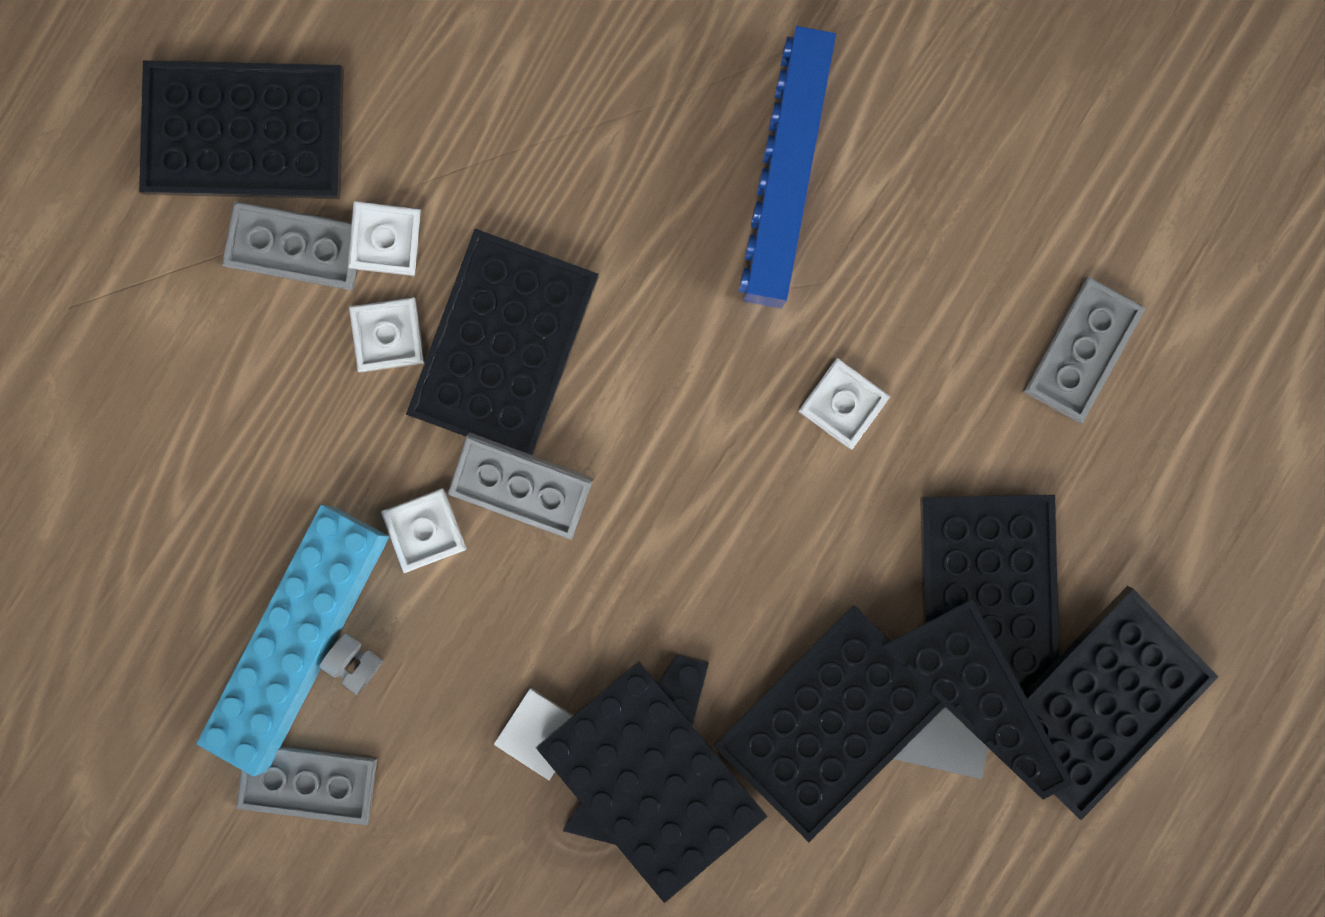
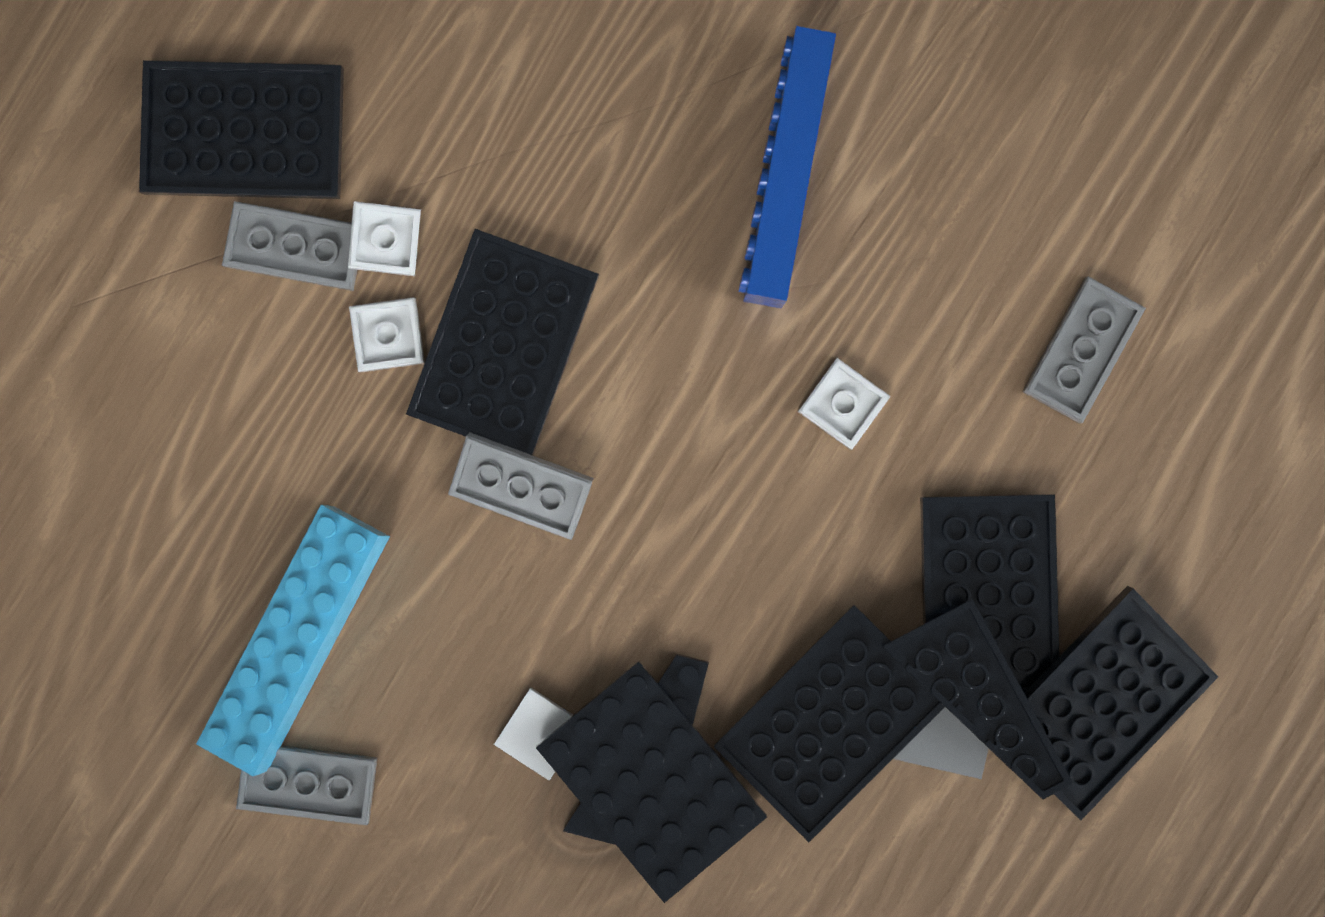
light grey wheel [319,633,383,696] -> none
white tile [381,488,467,573] -> none

